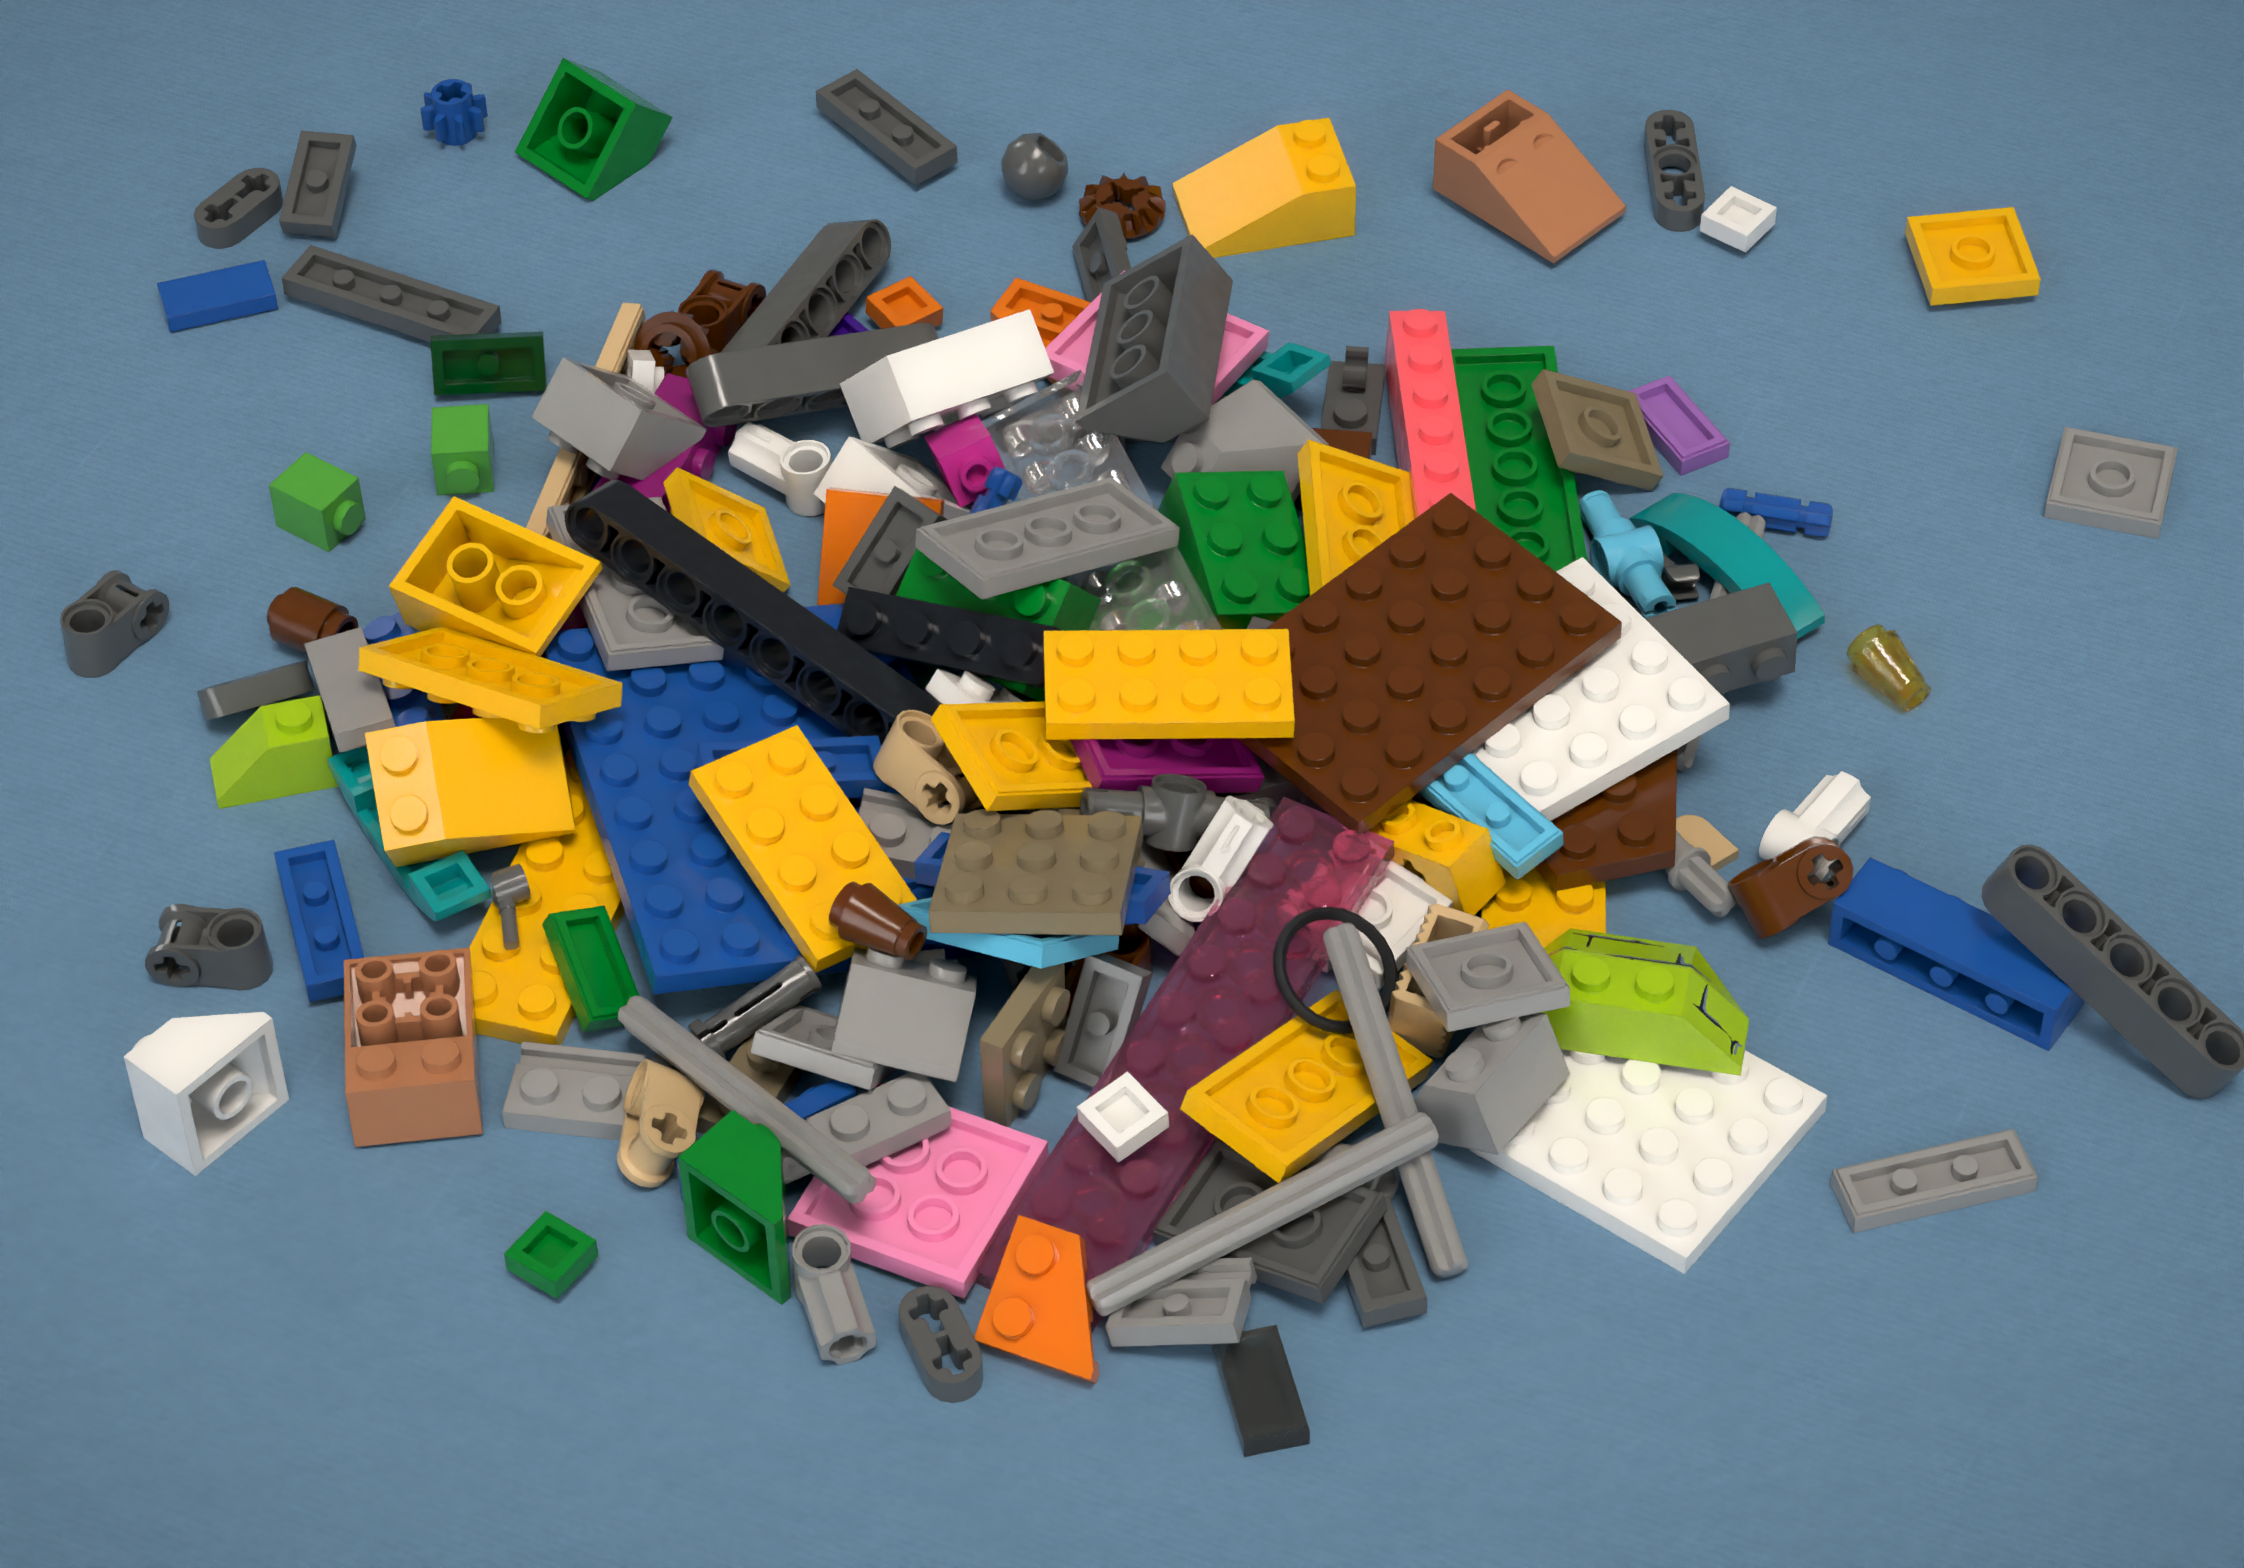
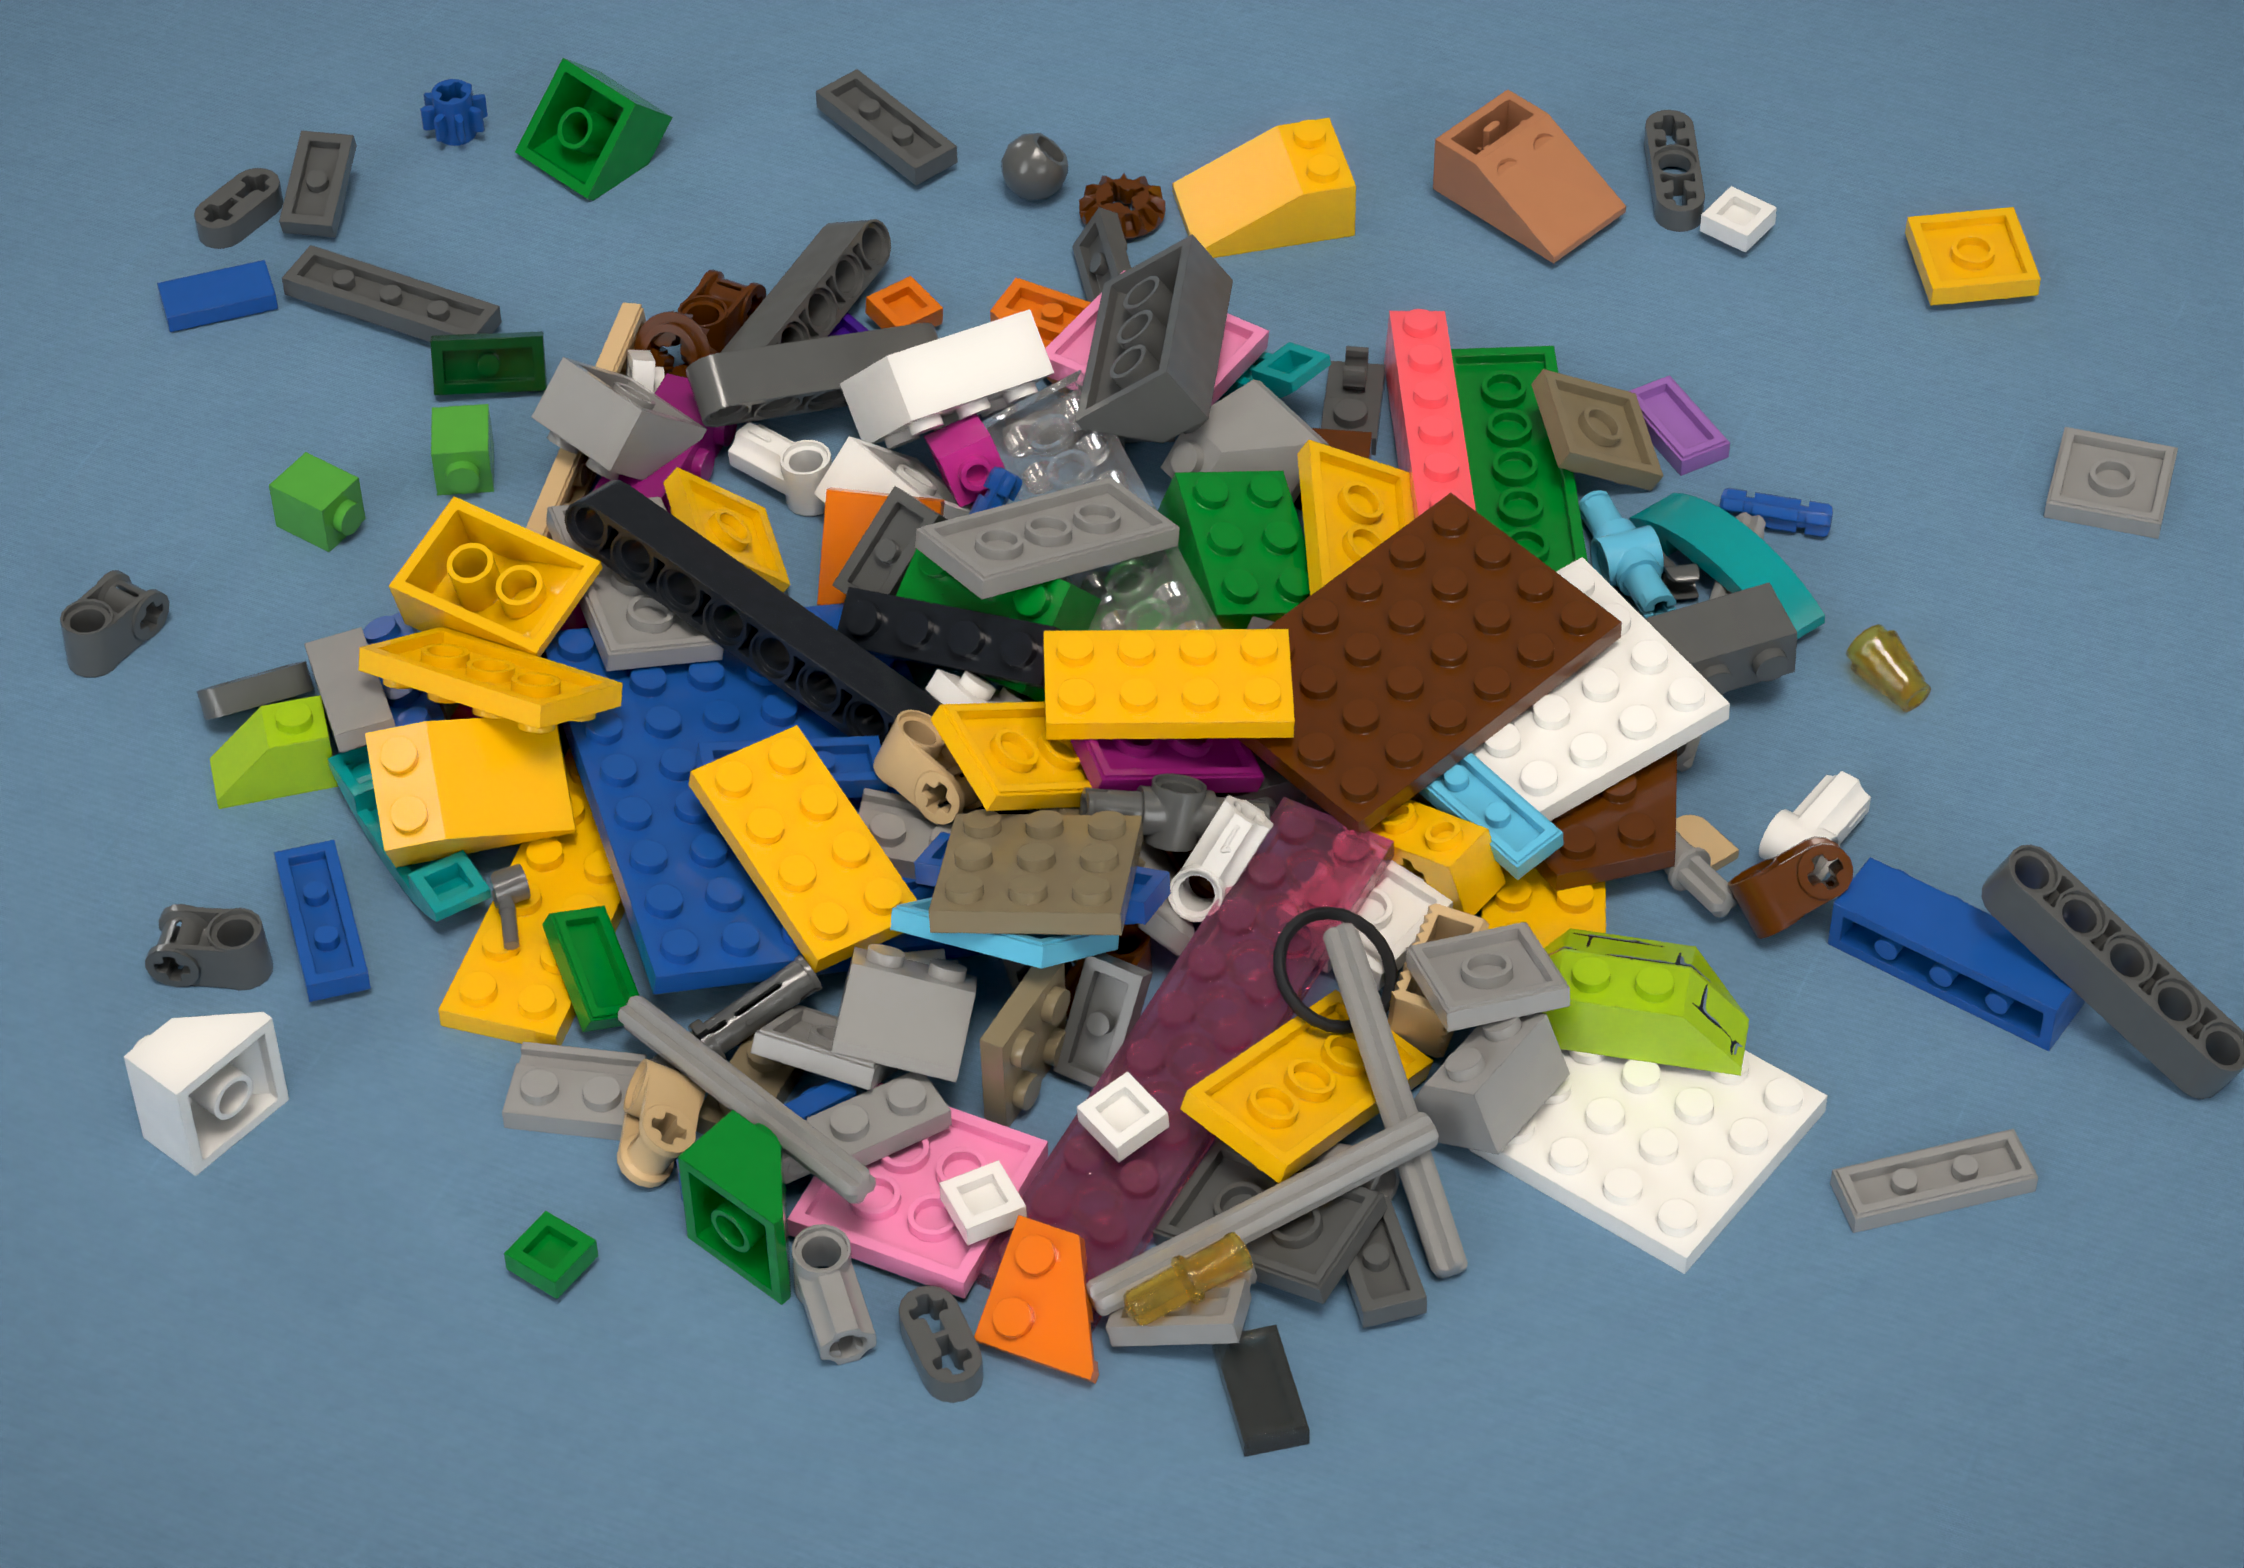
reddish brown brick [267,587,358,654] -> none
nougat slope [344,947,483,1147] -> none
reddish brown cone [829,881,927,960] -> none
none -> white plate [939,1160,1027,1246]
none -> clear yellow axle [1123,1232,1253,1327]

